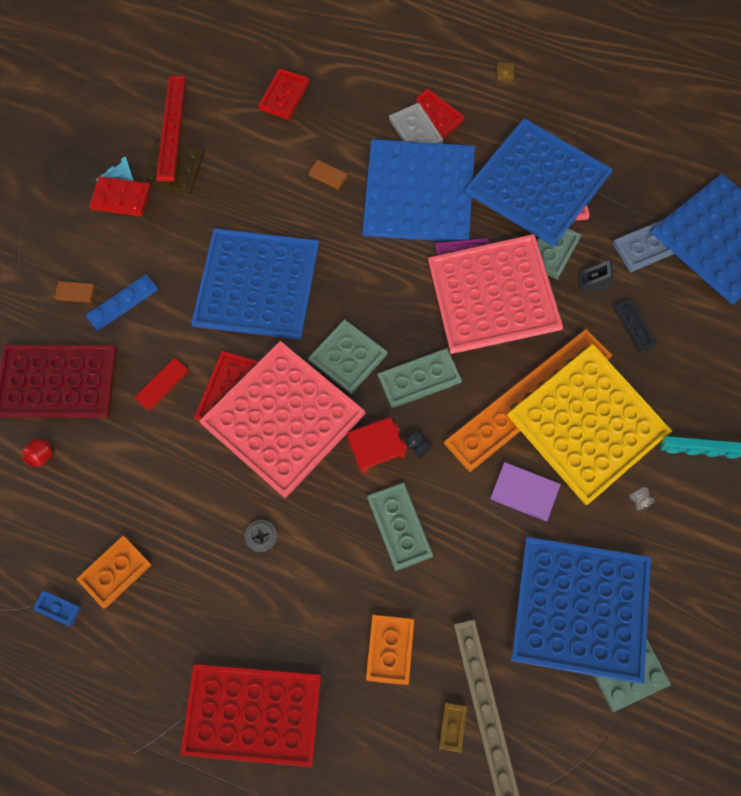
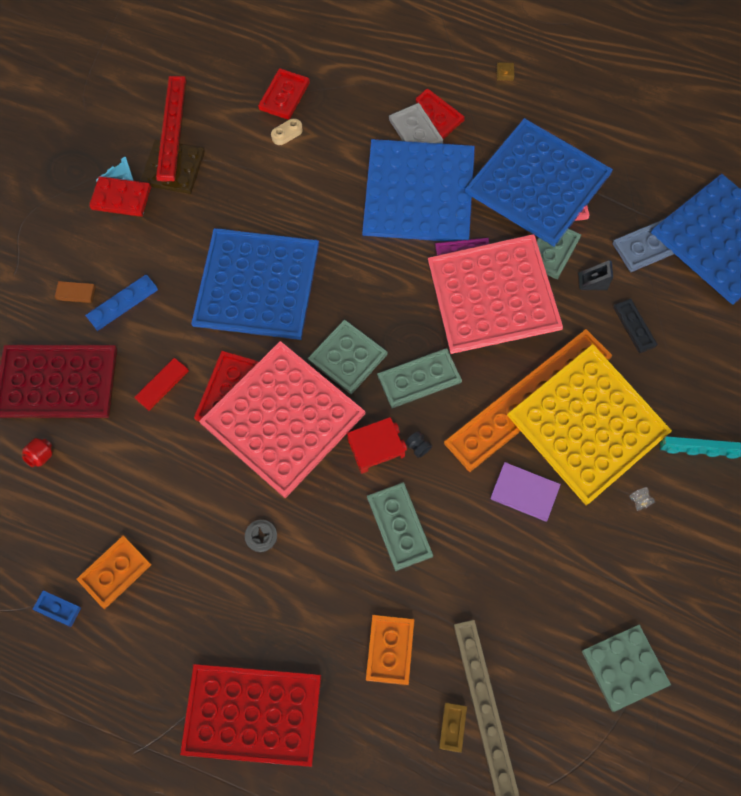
dark orange tile [309,160,347,190] -> none
blue plate [511,537,651,684] -> none
none -> tan plate [271,119,303,145]

